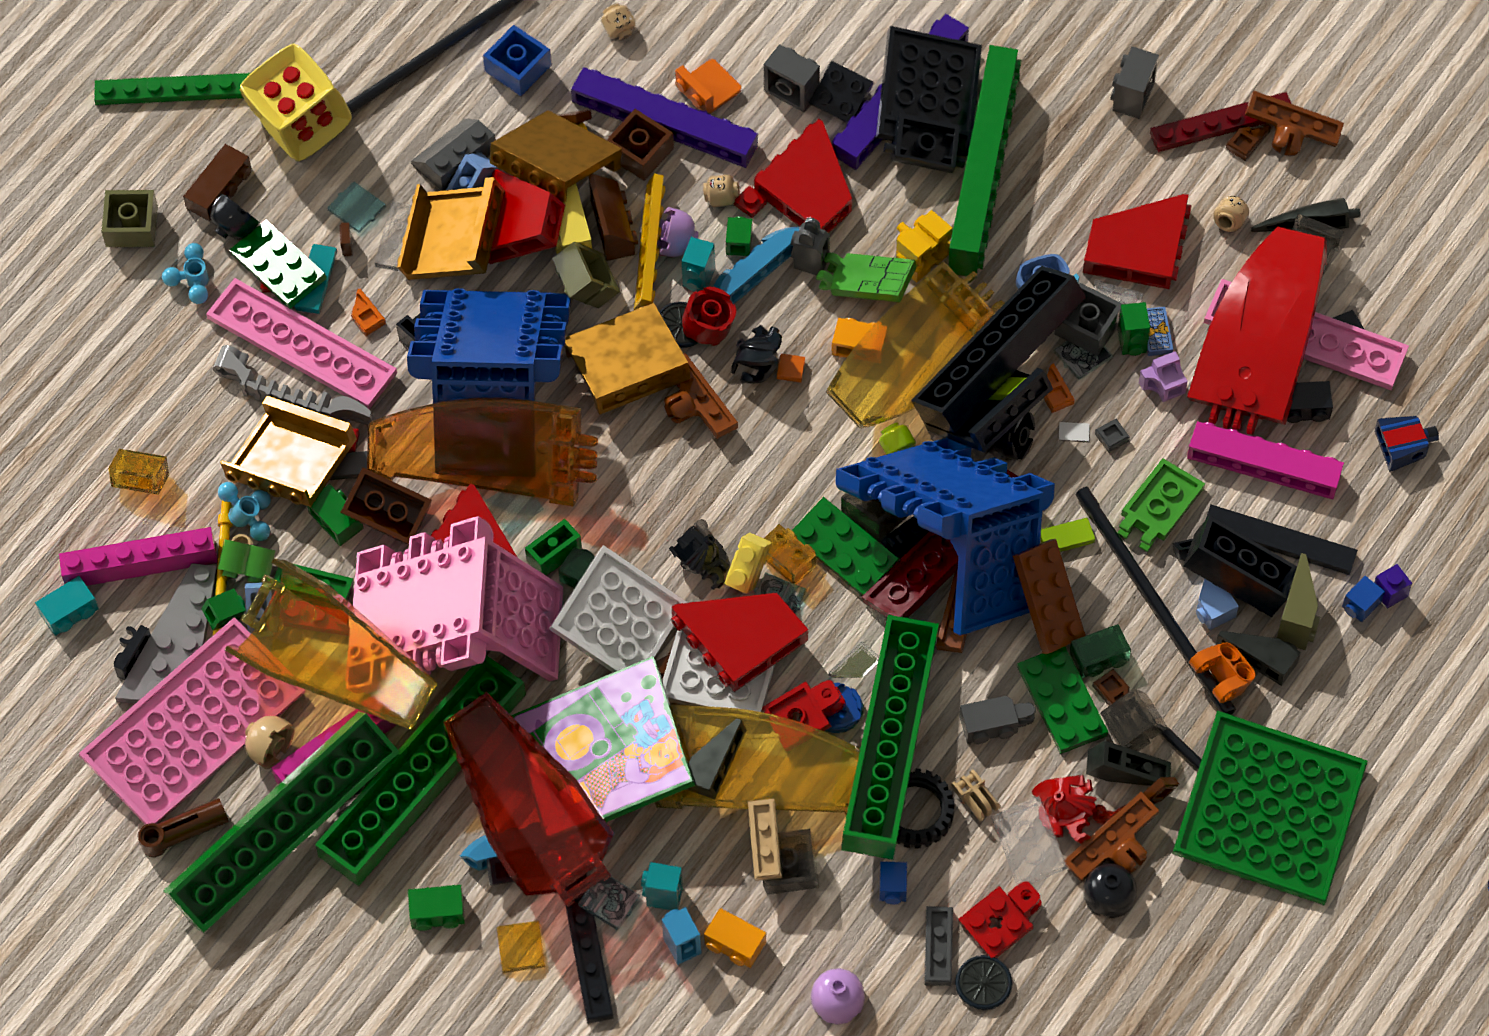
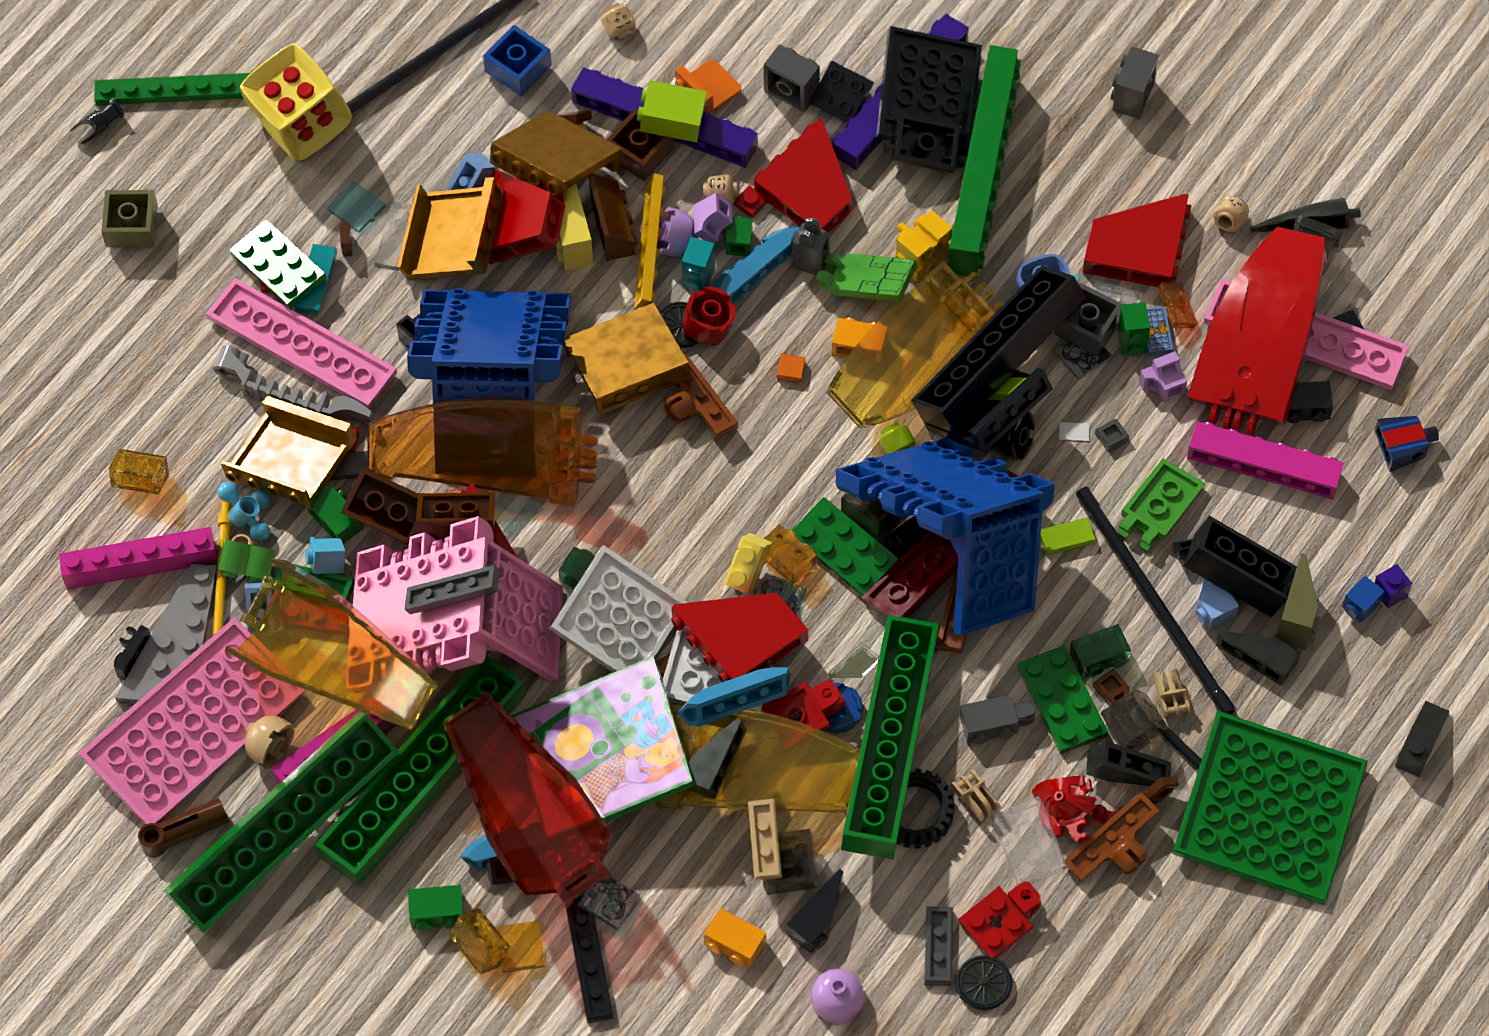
teal brick [35,576,99,636] -> none
medium azure piece [162,243,209,304] -> none
reddish brown brick [183,144,252,222] -> none
green brick [201,588,246,631] -> none
black cylinder [210,193,260,239] -> none
orange tile [351,288,386,336] -> none
dark grey slope [411,119,496,191] -> none
green brick [525,518,582,576] -> none
olive piece [552,242,620,309] -> none
teal brick [641,862,683,910] -> none
dark azure brick [662,907,701,965] -> none
black helmet [669,519,730,590] -> none
black helmet [731,325,782,384] -> none
blue brick [880,861,907,905] -> none
dark orange plate [1013,539,1086,654] -> none
orange tile [1044,363,1075,413] -> none
black cylinder [1084,863,1137,918] -> none
dark red plate [1150,92,1292,152] -> none
orange piece [1189,642,1255,704] -> none
black tile [1205,504,1358,575] -> none
reddish brown tile [1225,125,1271,161] -> none
dark orange plate [1245,91,1344,156] -> none
none -> black piece [70,98,125,145]
none -> medium azure brick [305,536,345,574]
none -> dark grey plate [404,565,500,615]
none -> reddish brown slope [416,492,495,543]
none -> clear yellow brick [449,908,511,975]
none -> lime brick [637,80,707,142]
none -> dark azure brick [678,667,791,727]
none -> lavender brick [693,193,732,243]
none -> black slope [786,868,844,954]
none -> tan arm [1152,668,1190,718]
none -> clear orange plate [1157,282,1198,328]
none -> pearl dark grey slope [1395,701,1450,777]

